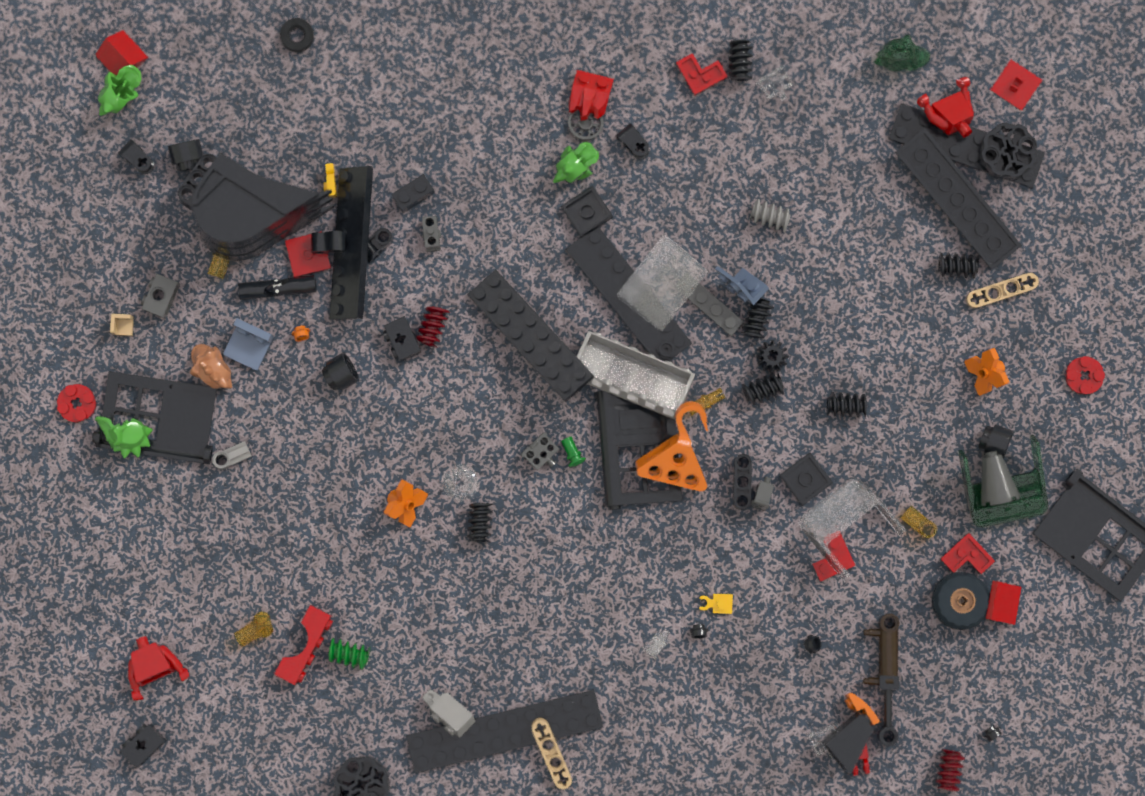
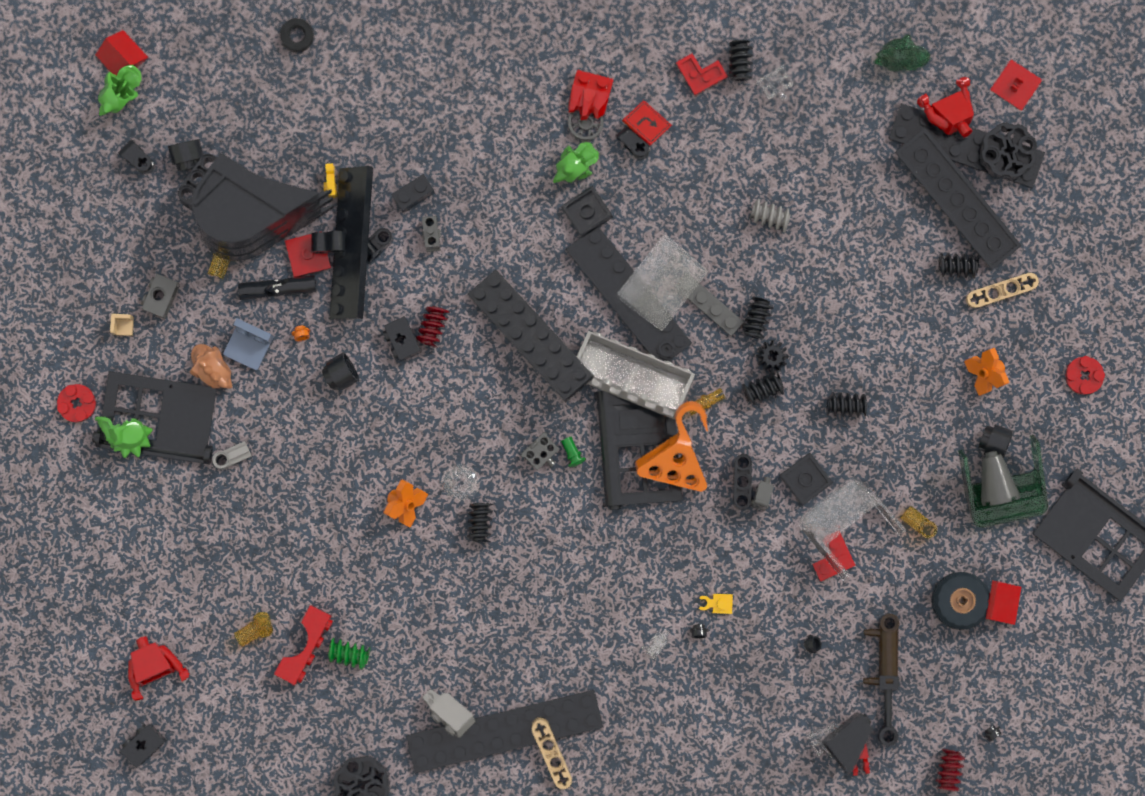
sand blue bracket [715,266,769,305] -> none
orange slope [845,693,880,725] -> none
red plate [940,533,995,574] -> none
none -> red piece [622,100,672,146]

